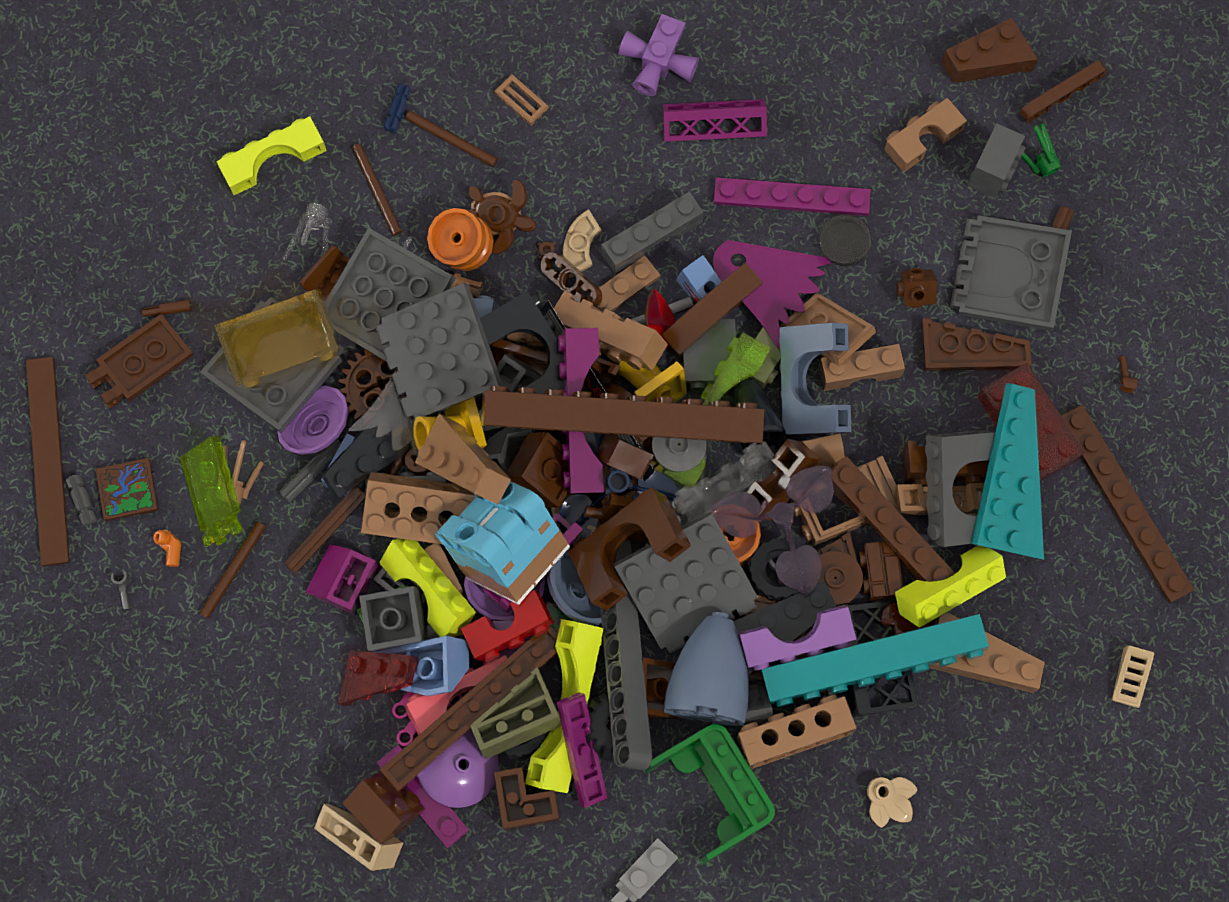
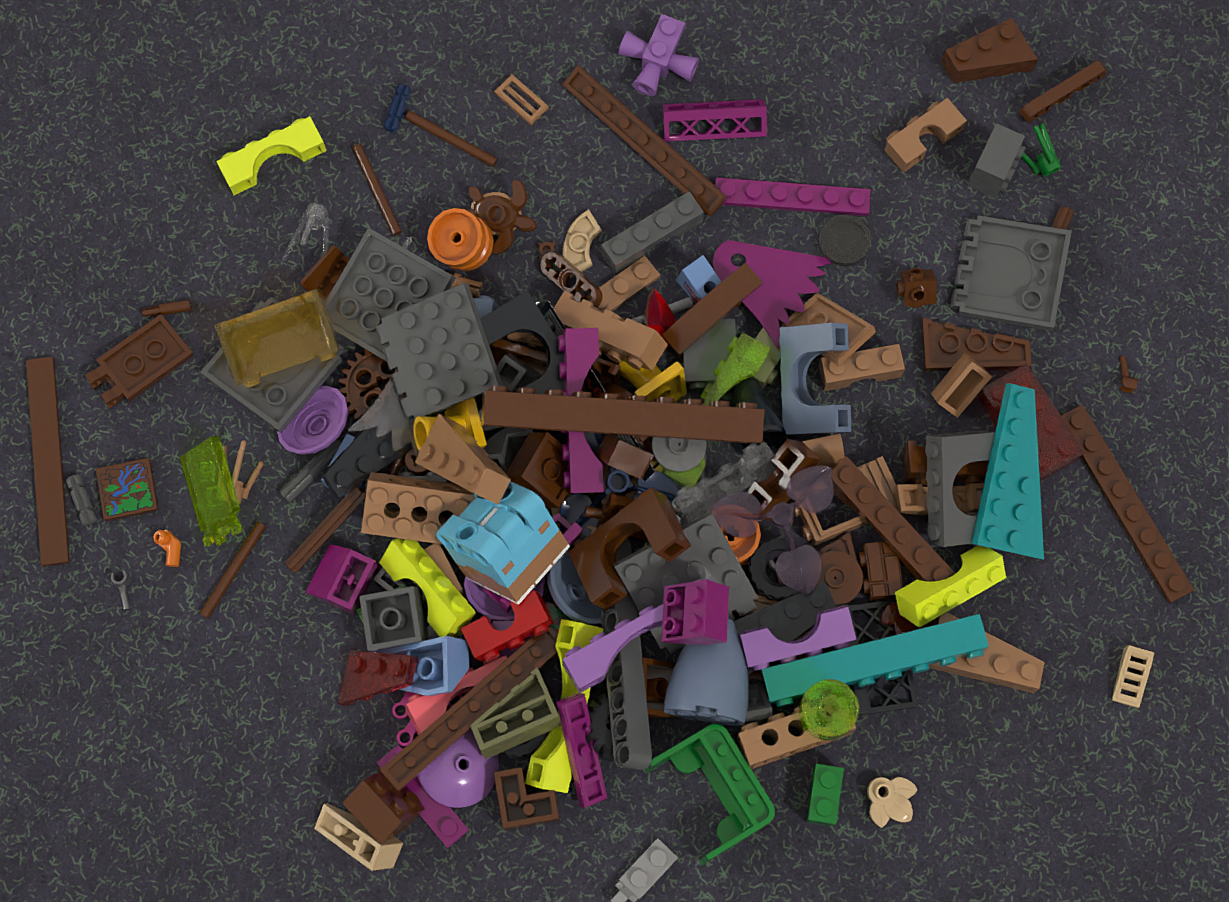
none -> reddish brown tile [562,65,728,217]
none -> medium lavender arch [563,578,712,694]
none -> magenta slope [661,580,729,645]
none -> clear neon green brick [799,679,859,740]
none -> green brick [806,764,844,827]
none -> medium nougat brick [931,353,992,418]

